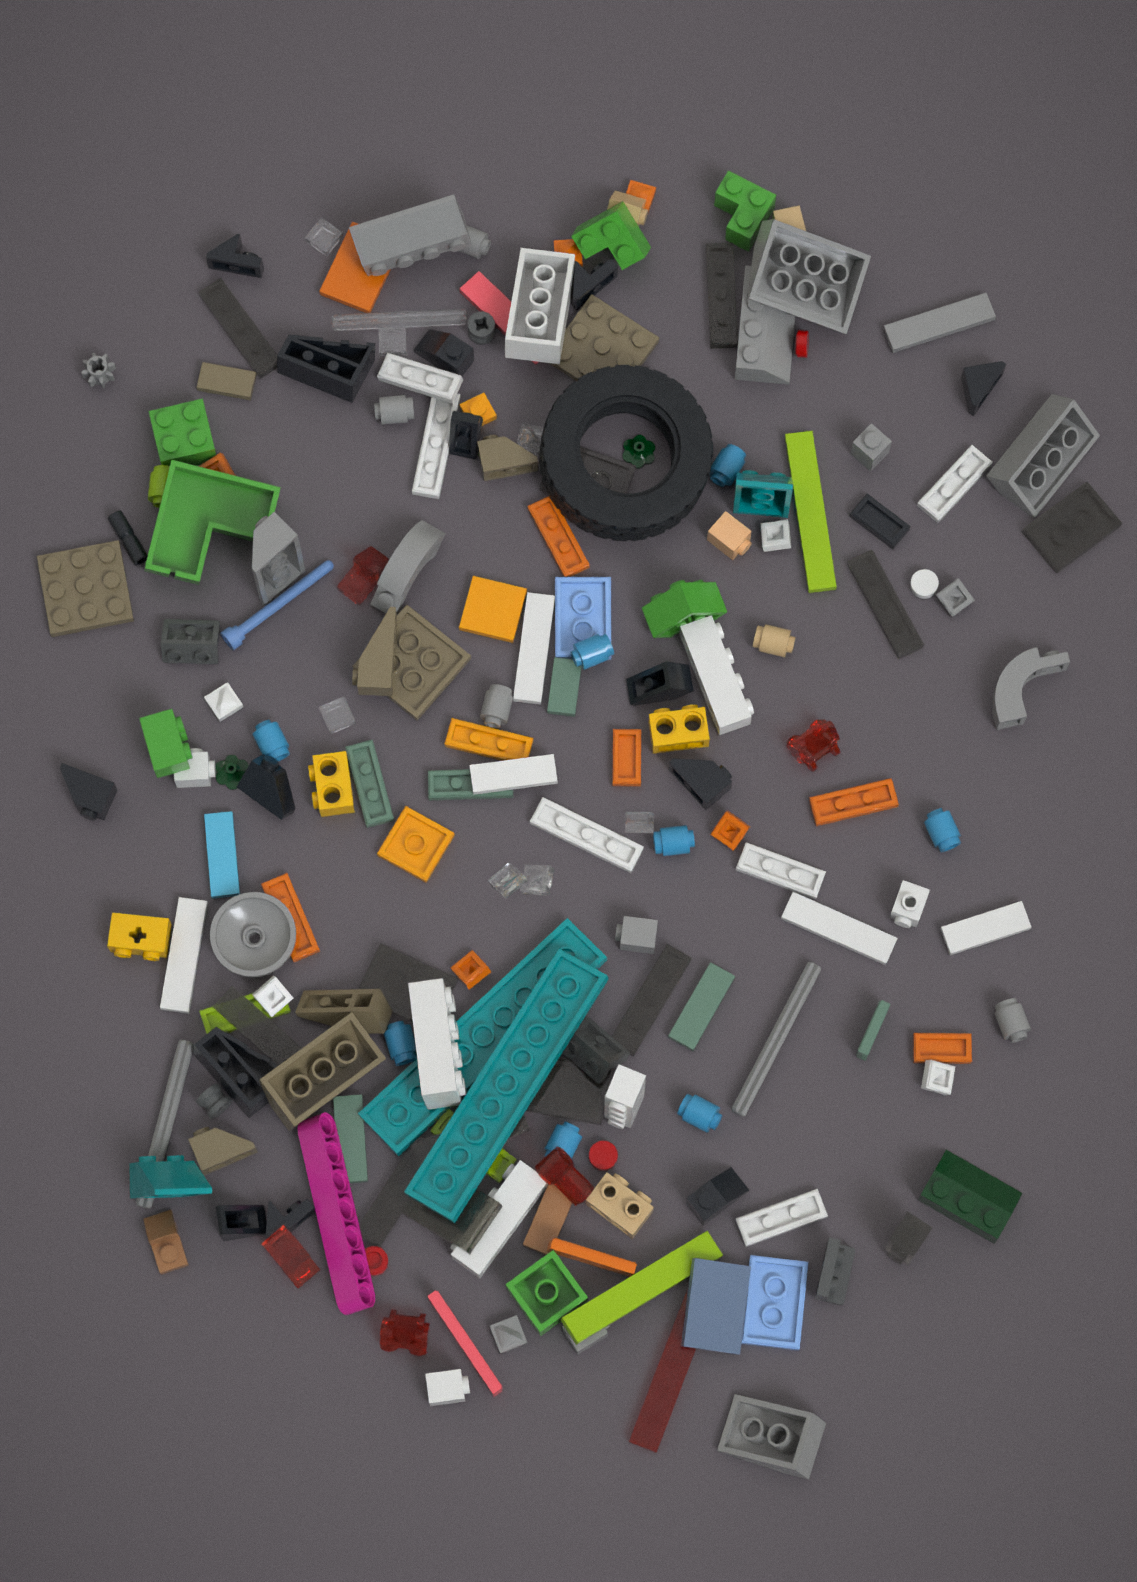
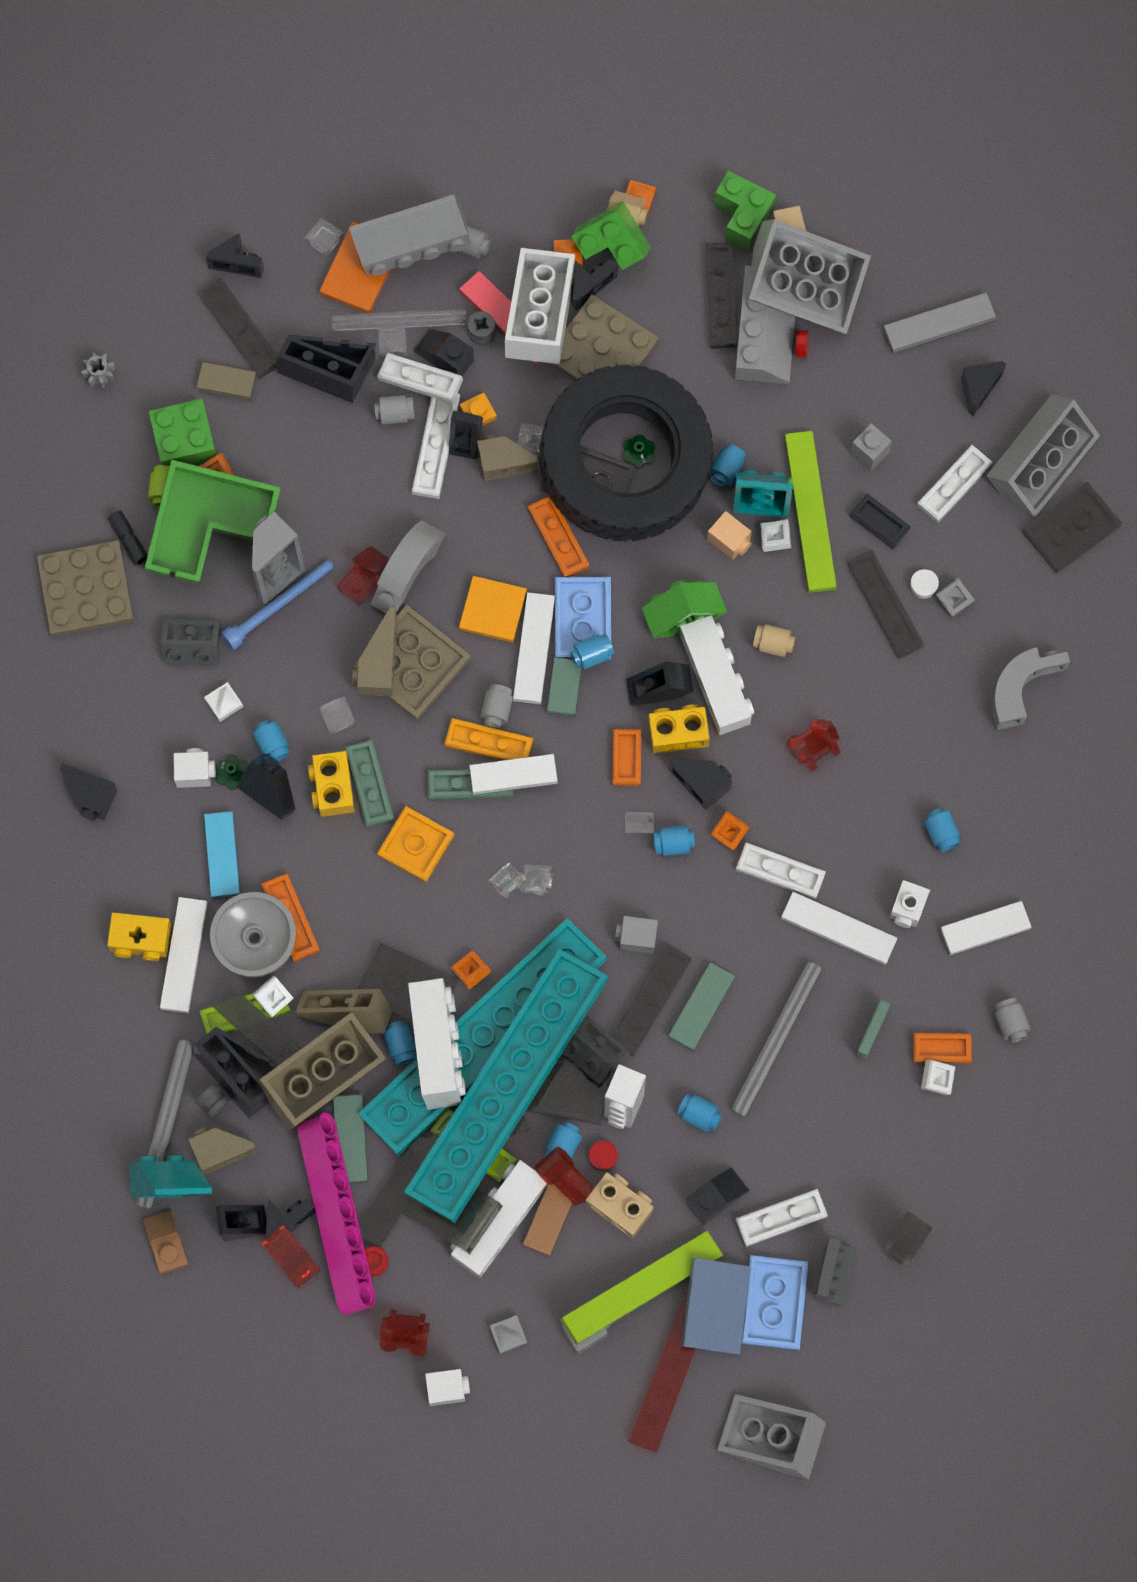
bright green brick [139,709,193,778] -> none
coral tile [427,1290,503,1397] -> none
bright green brick [505,1250,588,1336] -> none
white tile [530,797,644,873] -> none
orange tile [546,1238,637,1277] -> none
orange tile [809,778,899,826] -> none
dark green slope [918,1150,1022,1244] -> none

